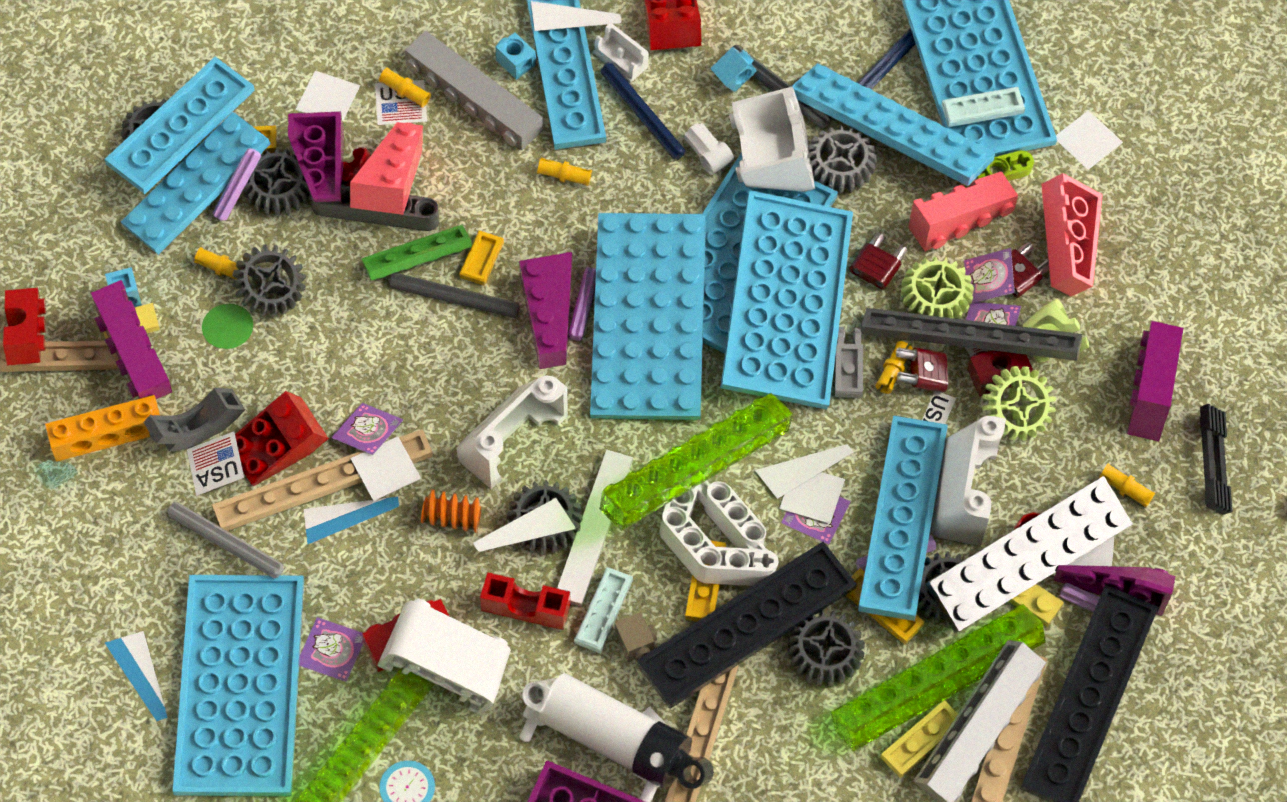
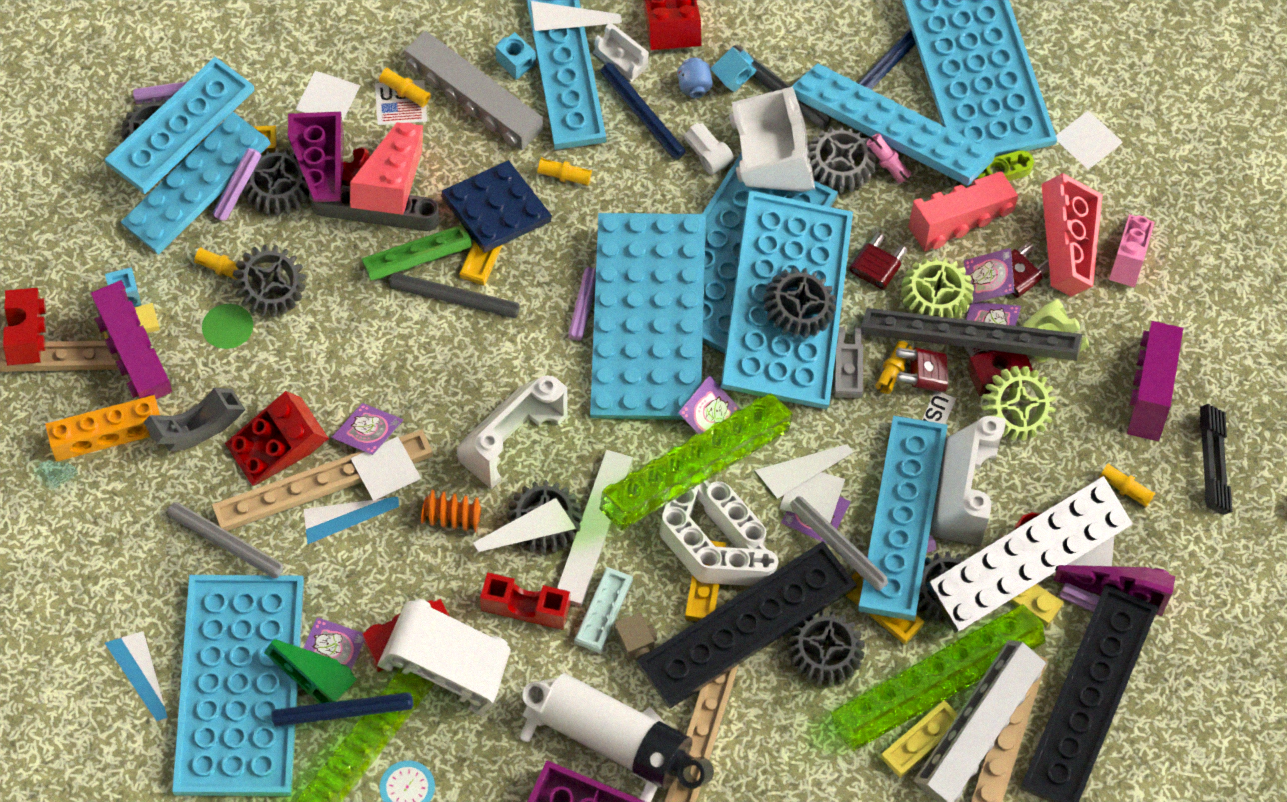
sticker [187,432,244,496] -> none
magenta wedge [519,252,572,369] -> none
light aqua plate [941,87,1025,127] -> none
none -> lavender axle [133,81,188,104]
none -> green slope [264,639,357,704]
none -> dark blue axle [271,692,413,727]
none -> dark blue plate [441,160,552,253]
none -> medium blue head [677,58,713,98]
none -> sticker [678,376,743,449]
none -> dark grey gear [763,267,836,340]
none -> light grey axle [790,496,888,590]
none -> bright pink pin [866,133,911,183]
none -> bright pink slope [1109,214,1155,288]

